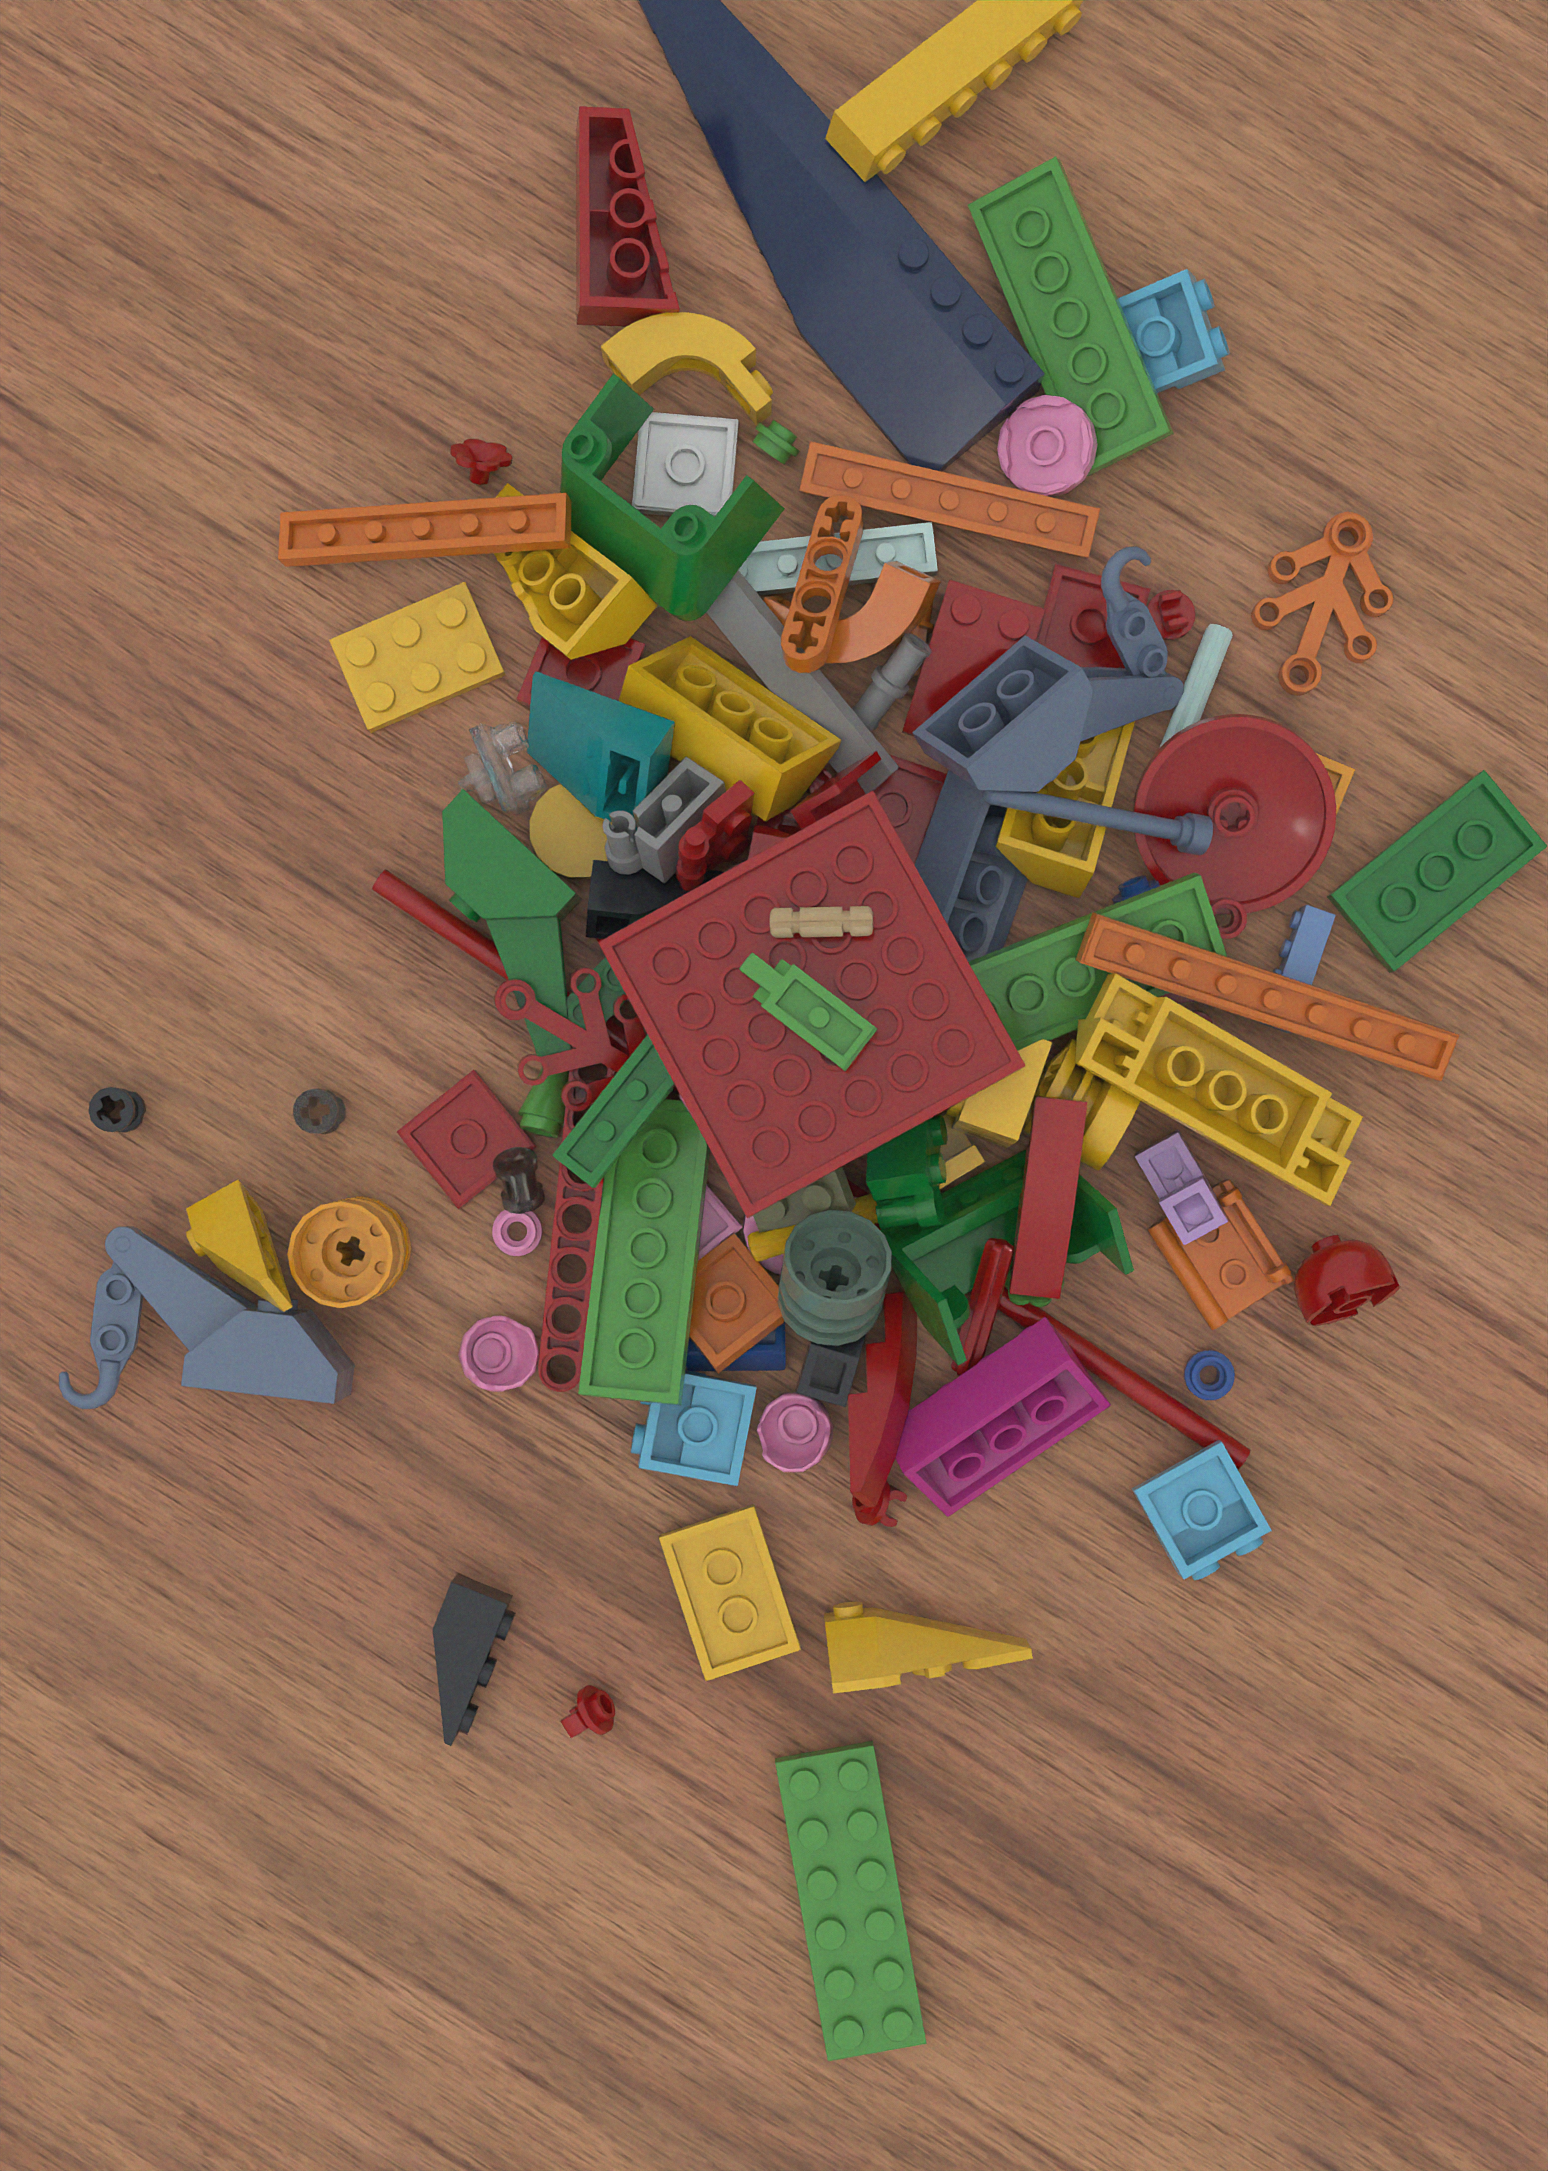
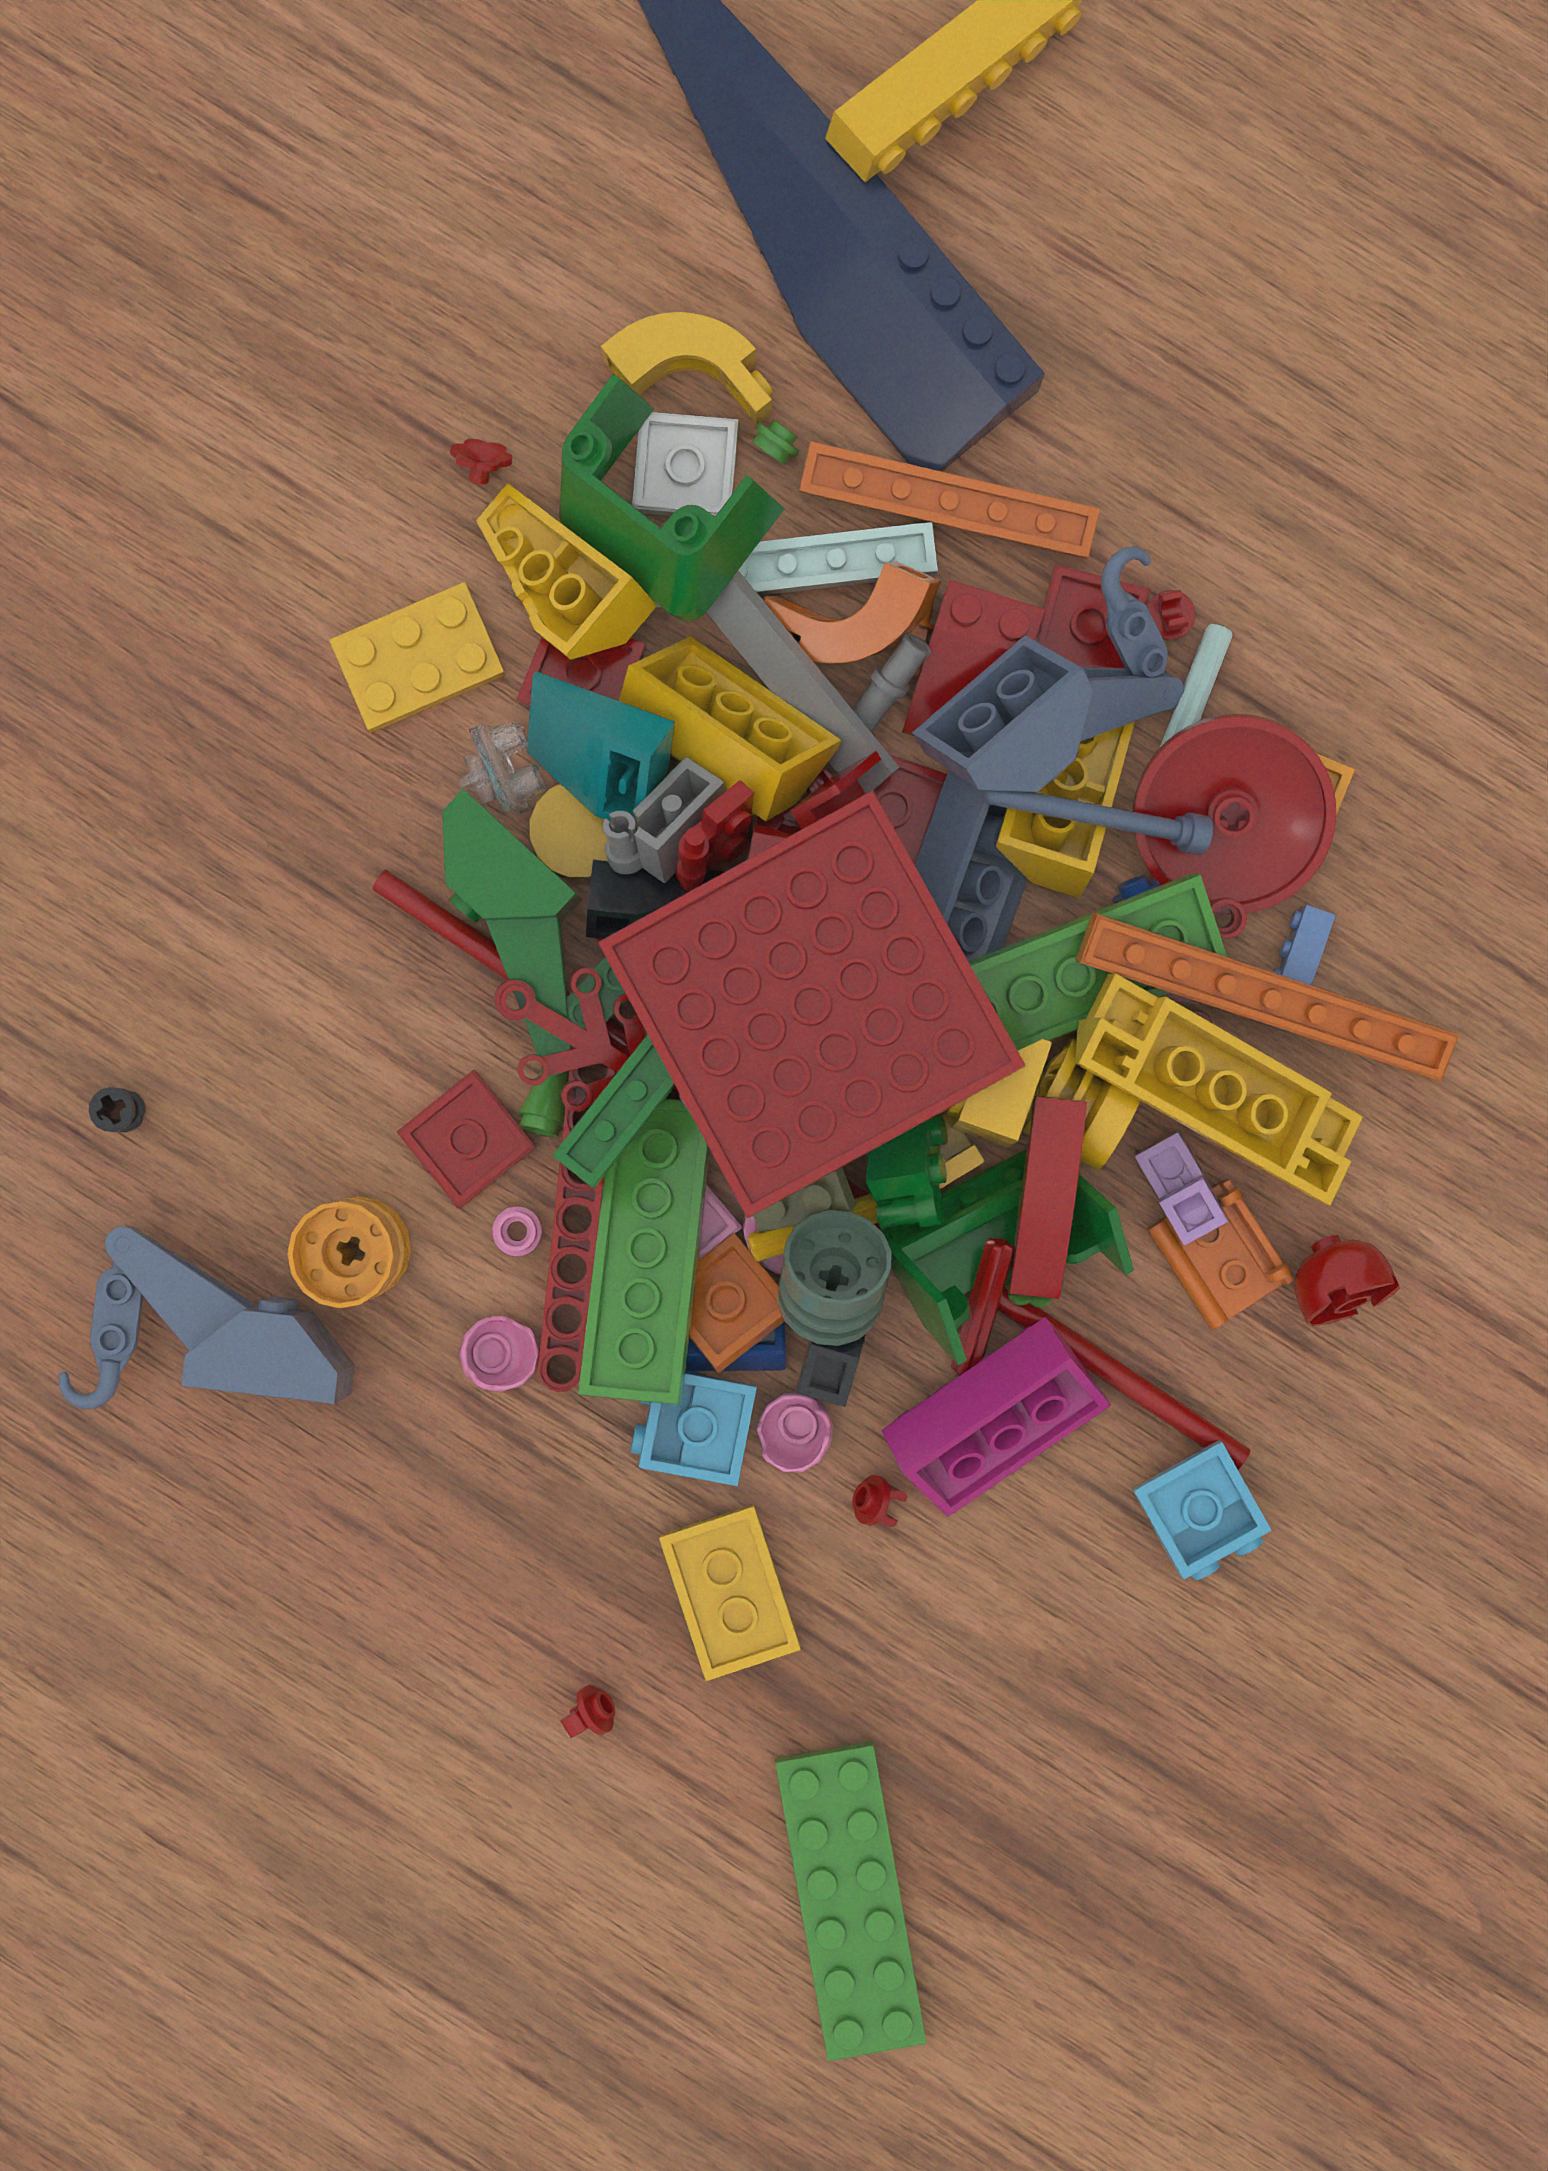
yellow slope [186,1179,293,1312] -> none
orange plate [278,493,572,567] -> none
clear smoke bush [293,1089,346,1134] -> none
black slope [433,1574,516,1746] -> none
clear smoke bush [493,1147,545,1214] -> none
red wedge [576,106,680,327] -> none
bright green hinge [739,952,878,1071] -> none
tan axle [770,906,873,938] -> none
orange beam [781,495,864,673] -> none
yellow wedge [824,1602,1033,1694] -> none
red slope [848,1292,917,1507] -> none
bright green plate [968,156,1174,477] -> none
bright pink tile [997,395,1098,497] -> none
medium azure plate [1118,269,1230,393] -> none
blue plate [1184,1350,1235,1400] -> none
orange plant [1251,512,1393,696] -> none
green plate [1327,770,1547,973] -> none

